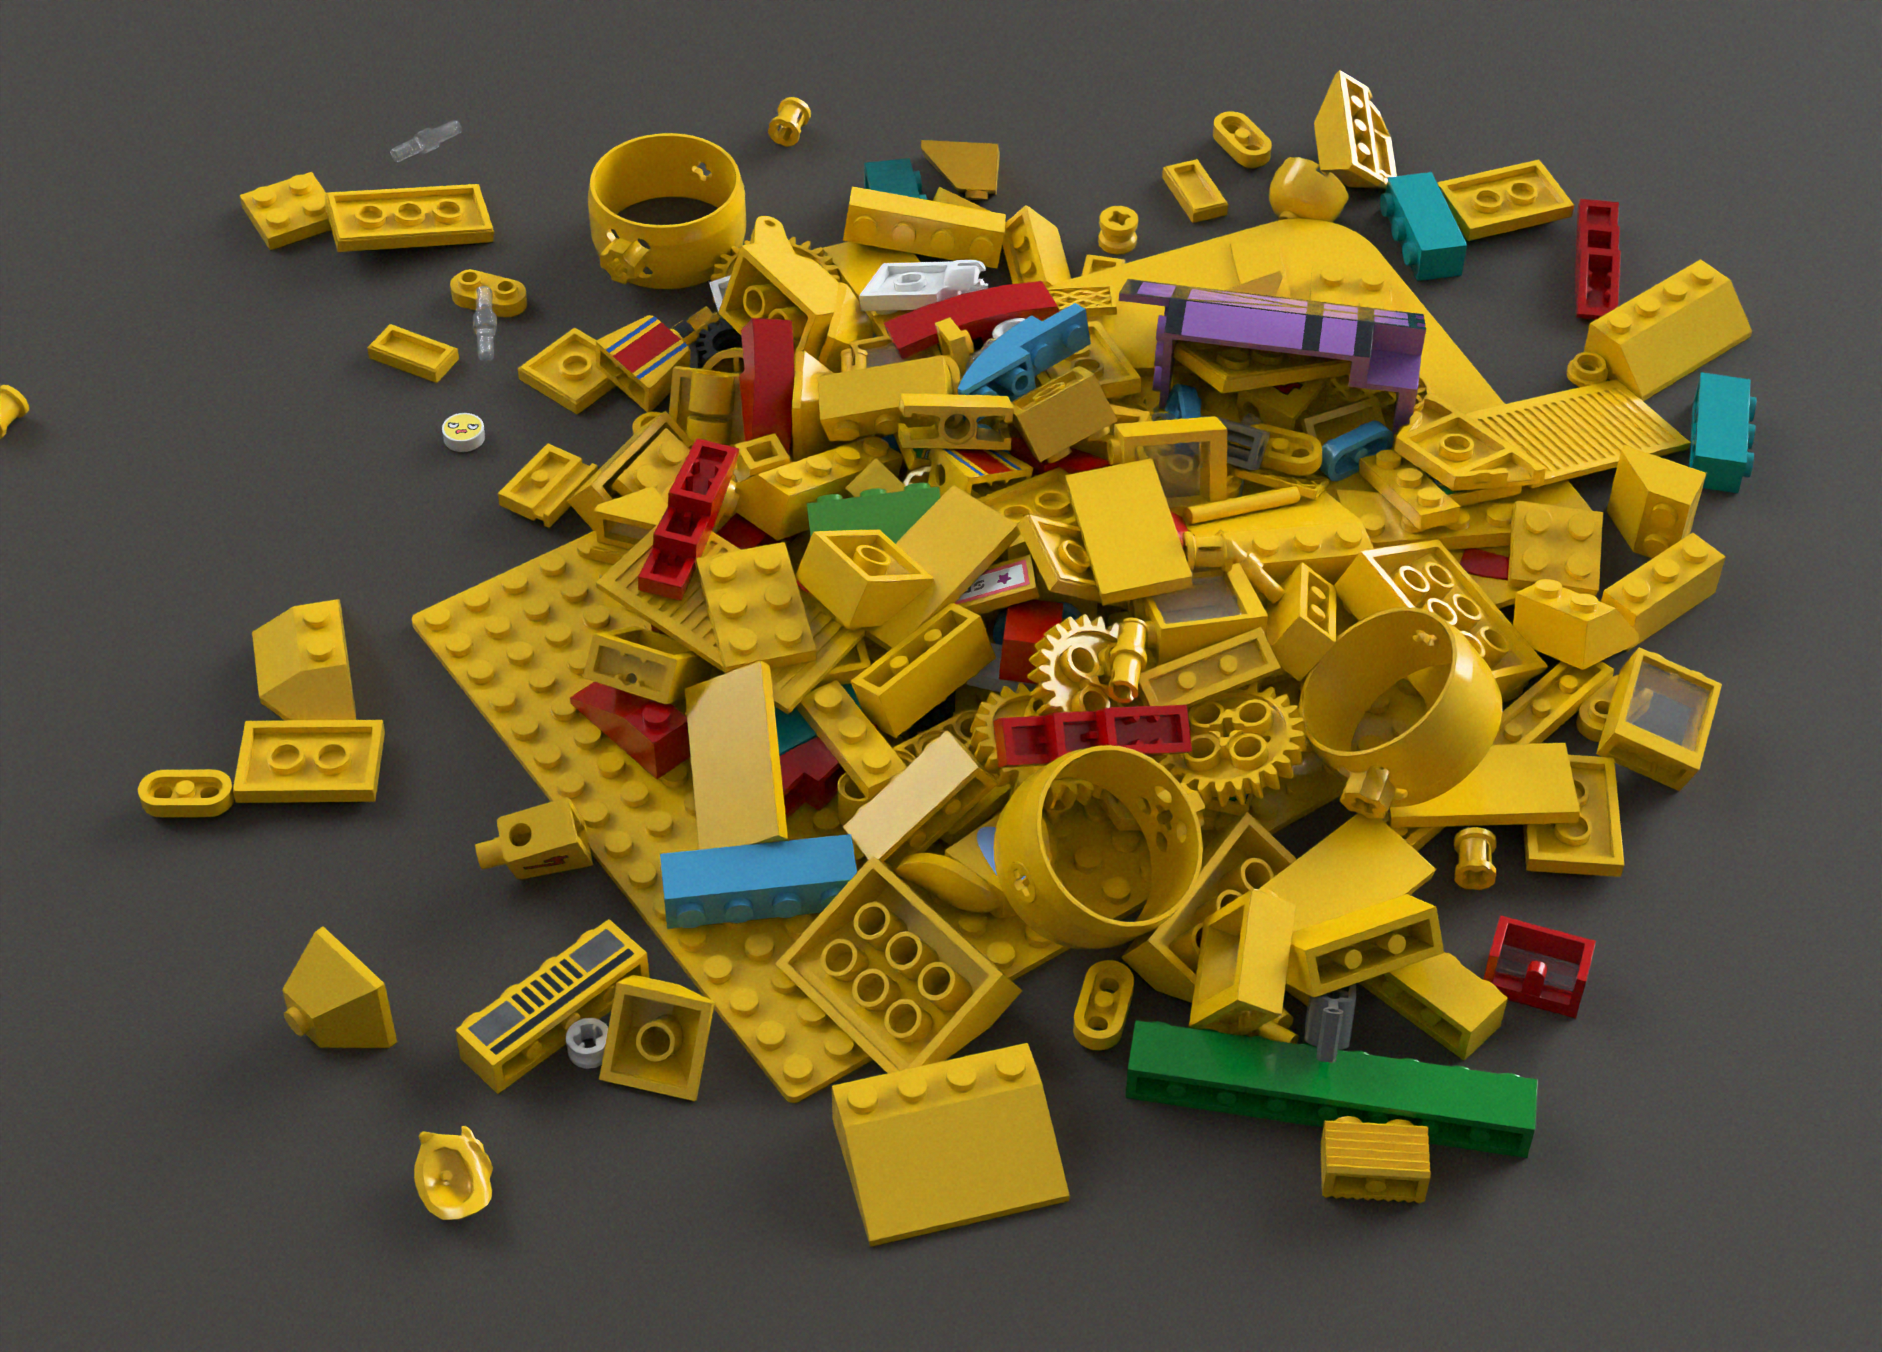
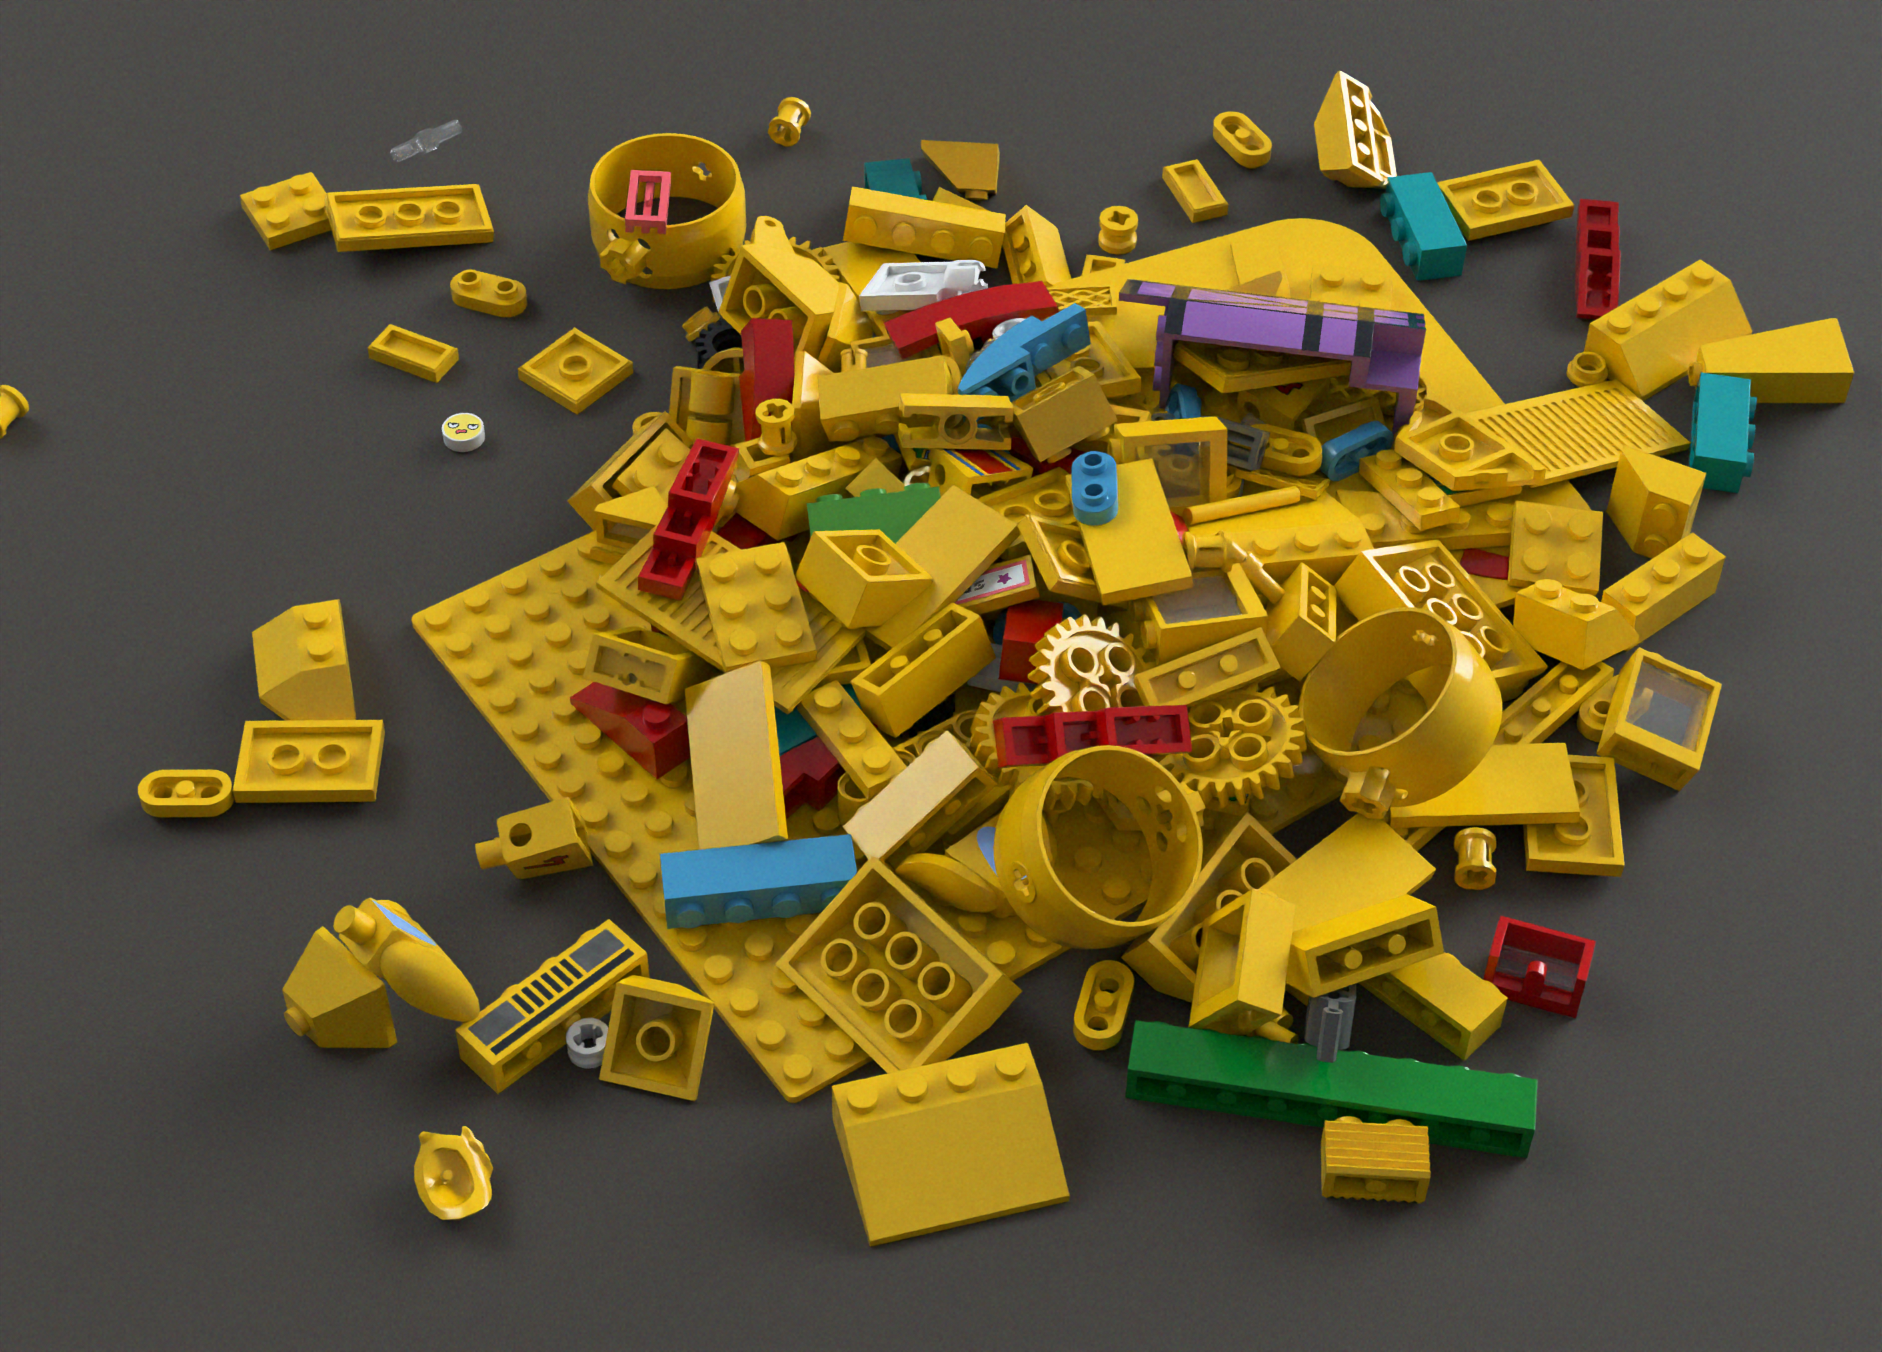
clear bar [473,286,497,361] -> none
yellow plate [498,443,598,528] -> none
yellow torso [596,315,697,413] -> none
yellow pin [1107,618,1148,703] -> none
yellow cylinder [1269,157,1349,223] -> none
none -> yellow torso [333,897,480,1022]
none -> coral tile [625,170,671,234]
none -> yellow bush [756,399,797,456]
none -> dark azure plate [1071,451,1118,525]
none -> yellow slope [1688,318,1854,403]

